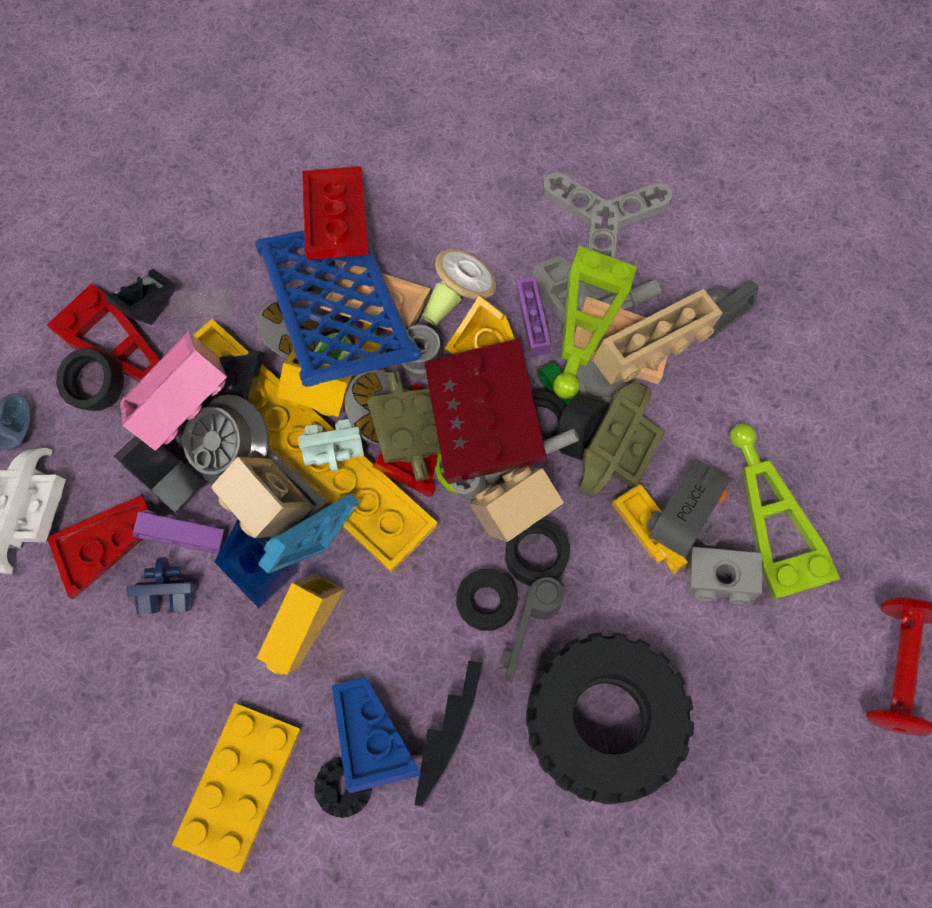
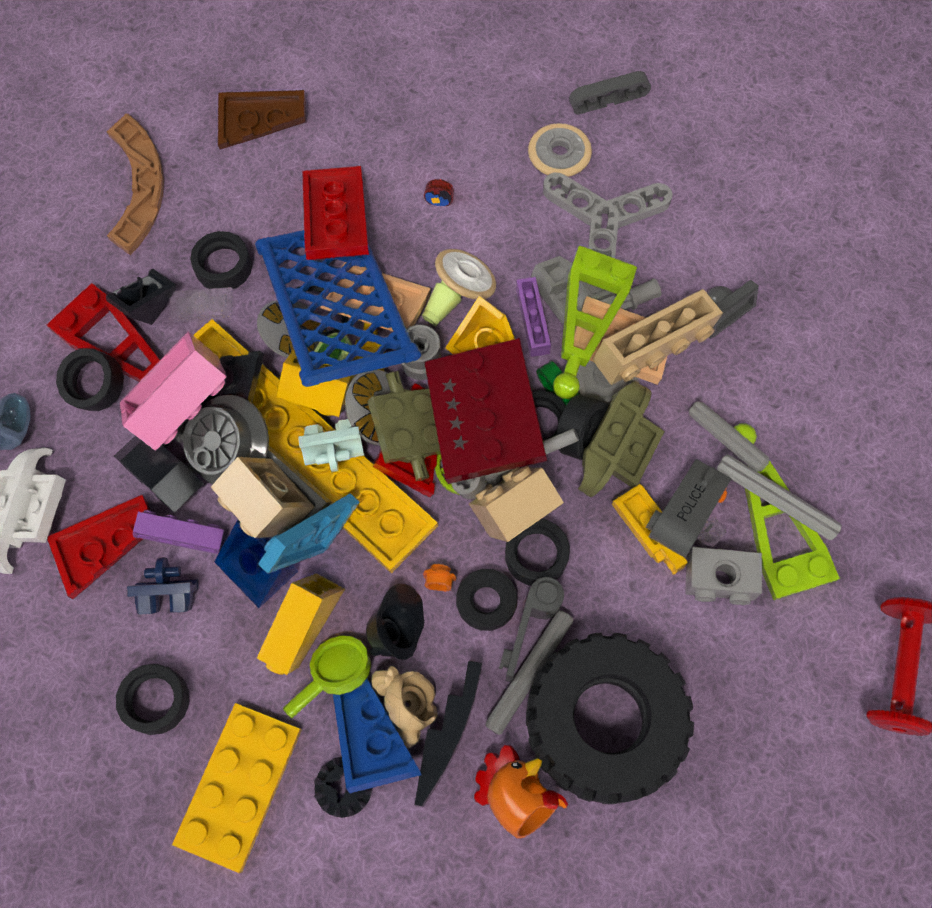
none -> medium nougat tile [106,113,164,256]
none -> black tyre [116,664,189,735]
none -> black tyre [190,231,252,292]
none -> reddish brown wing [218,90,306,150]
none -> lime piece [283,636,371,719]
none -> black piece [366,583,425,660]
none -> tan hair [372,666,438,748]
none -> orange plate [423,564,456,592]
none -> tile [424,179,454,207]
none -> orange piece [474,745,569,839]
none -> light grey axle [486,610,573,735]
none -> wheel [528,123,592,177]
none -> dark grey beam [569,71,651,115]
none -> light grey axle [689,401,770,472]
none -> light grey axle [717,454,842,540]

